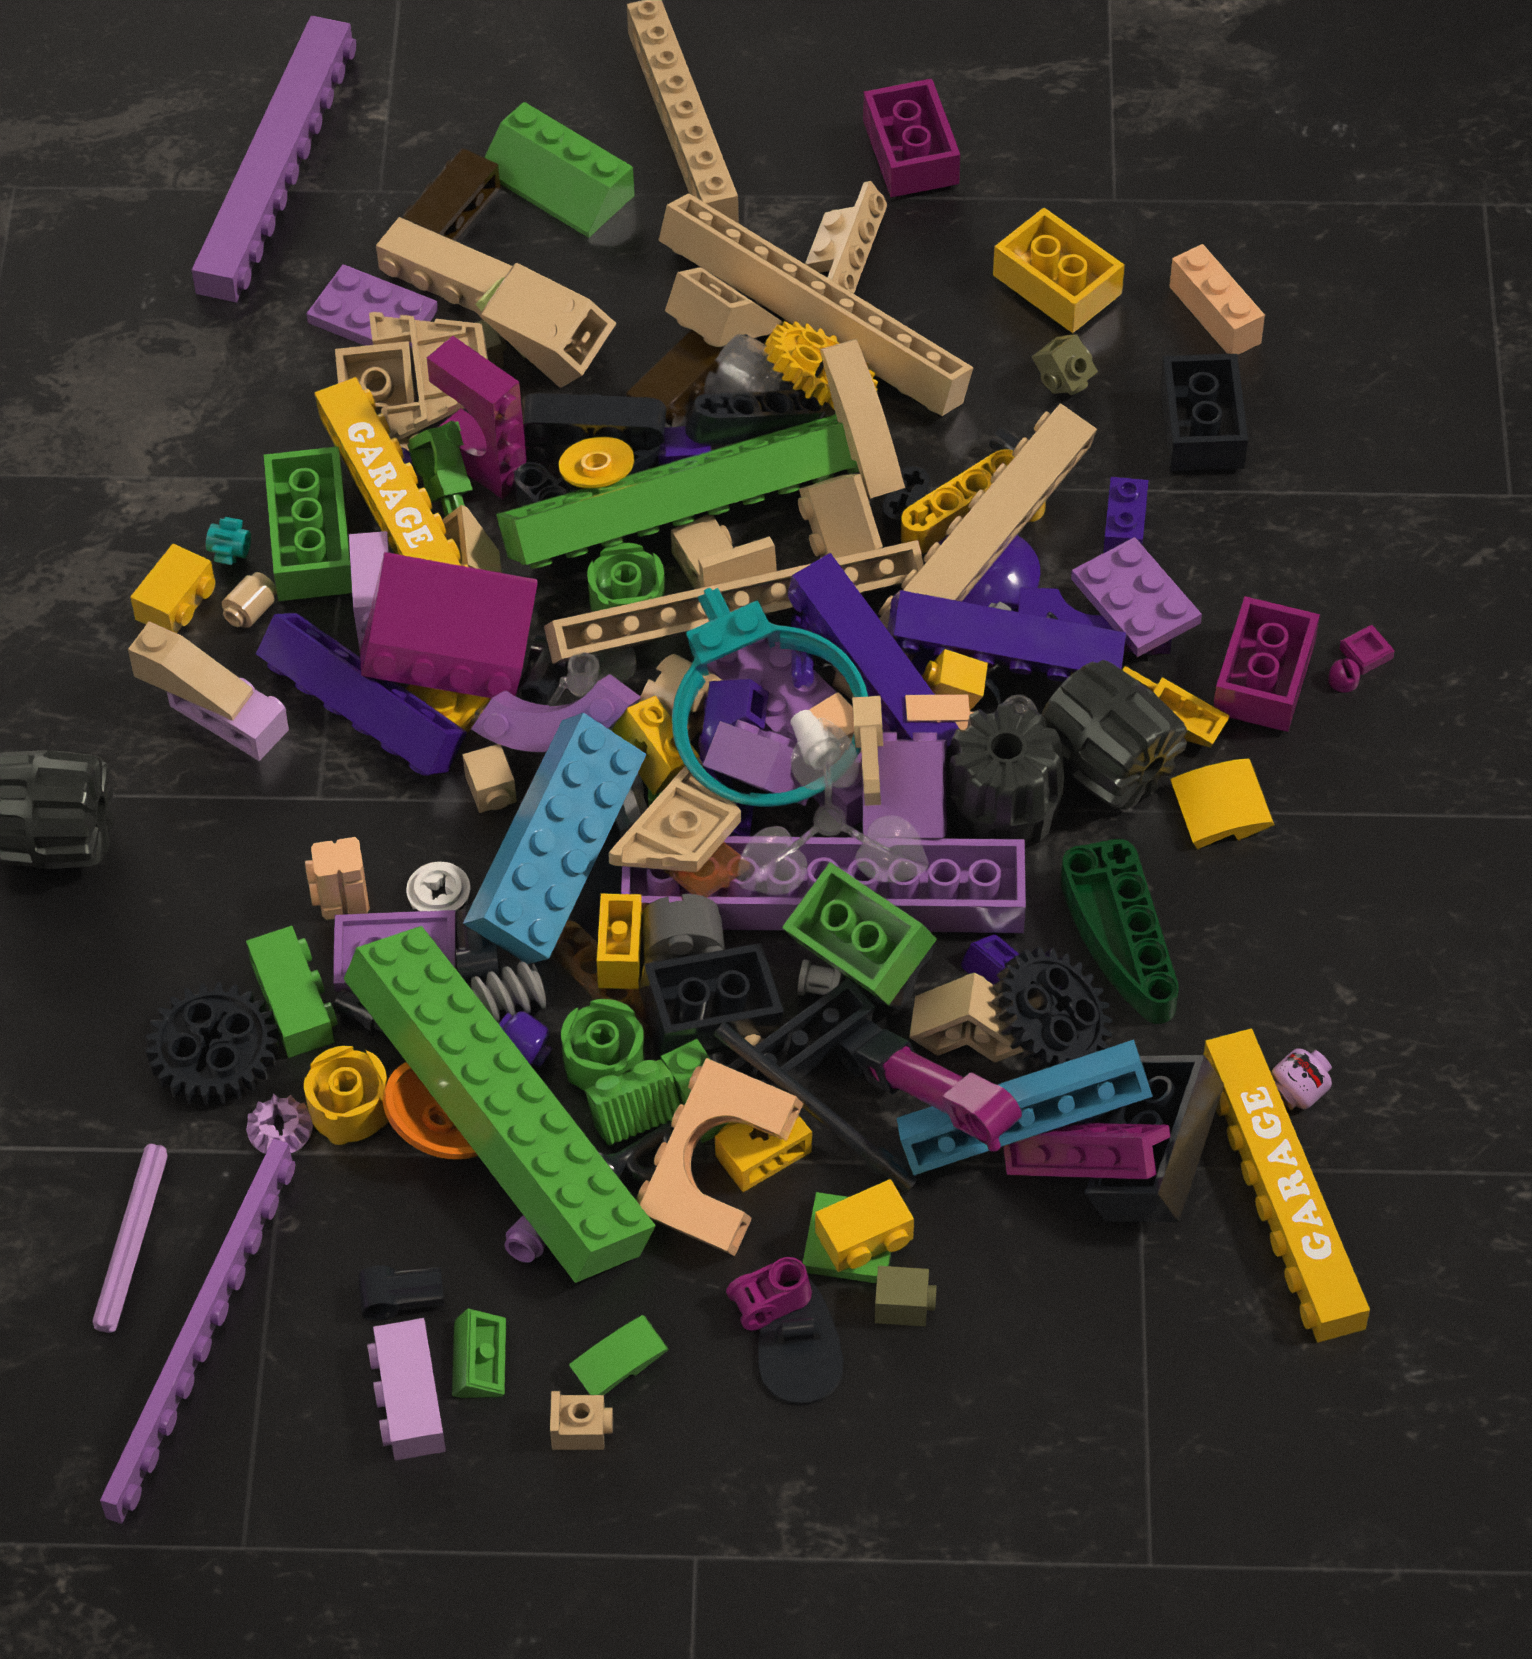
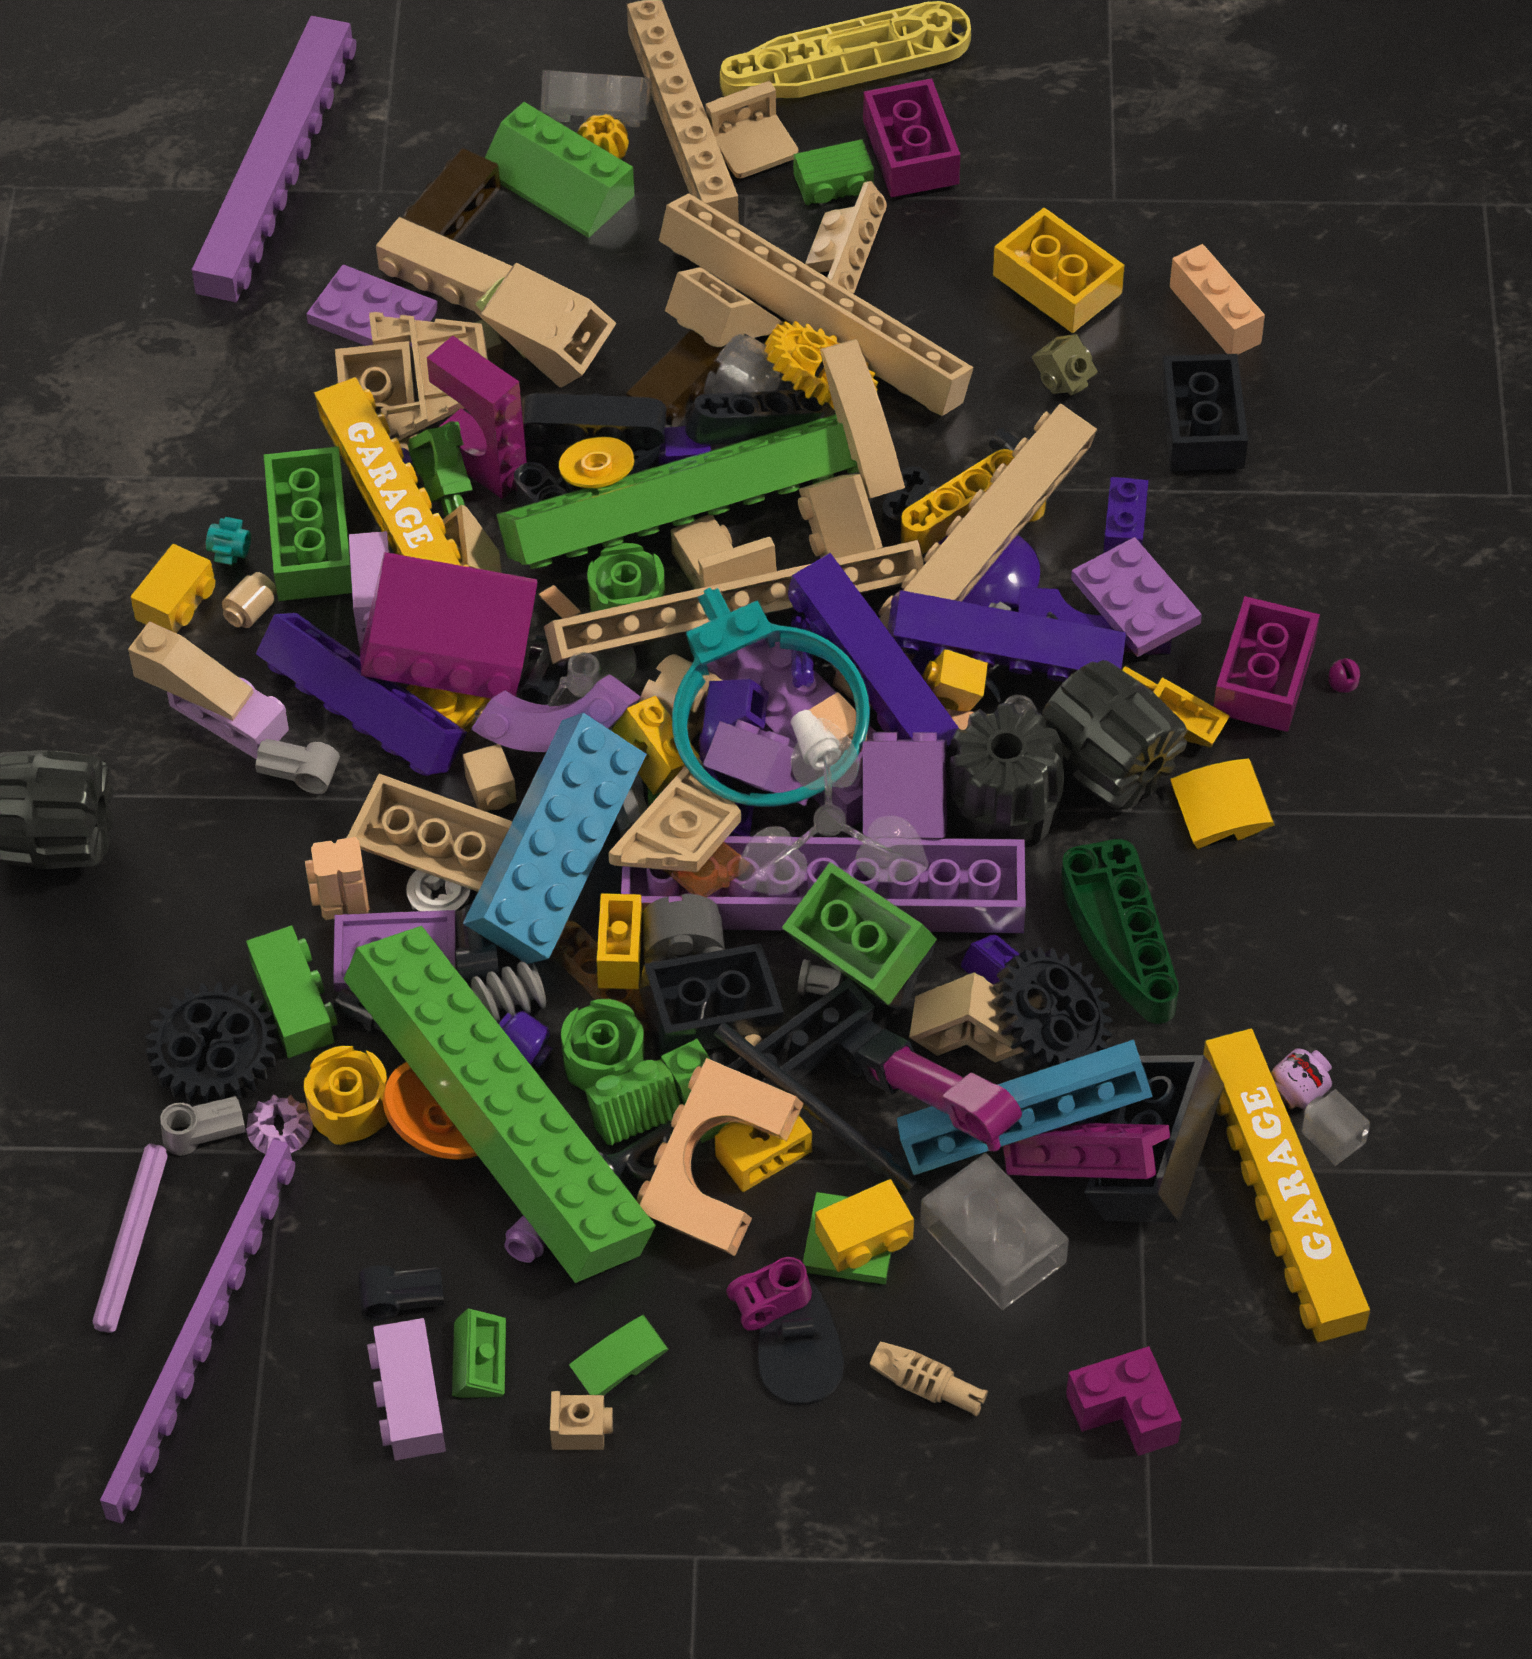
tan piece [852,696,883,806] -> none
olive brick [875,1266,937,1326] -> none
light nougat window [905,694,970,723] -> none
magenta tile [1339,625,1395,675] -> none
none -> light grey piece [160,1096,245,1156]
none -> light grey piece [255,738,340,794]
none -> tan slope [347,774,513,892]
none -> light nougat piece [539,585,581,619]
none -> clear brick [540,70,652,127]
none -> yellow piece [577,114,629,159]
none -> tan bracket [706,81,798,178]
none -> light yellow beam [720,1,971,98]
none -> bright green brick [793,139,874,206]
none -> tan hinge [870,1342,988,1416]
none -> clear brick [920,1153,1069,1310]
none -> magenta brick [1066,1346,1182,1456]
none -> clear brick [1301,1089,1370,1166]

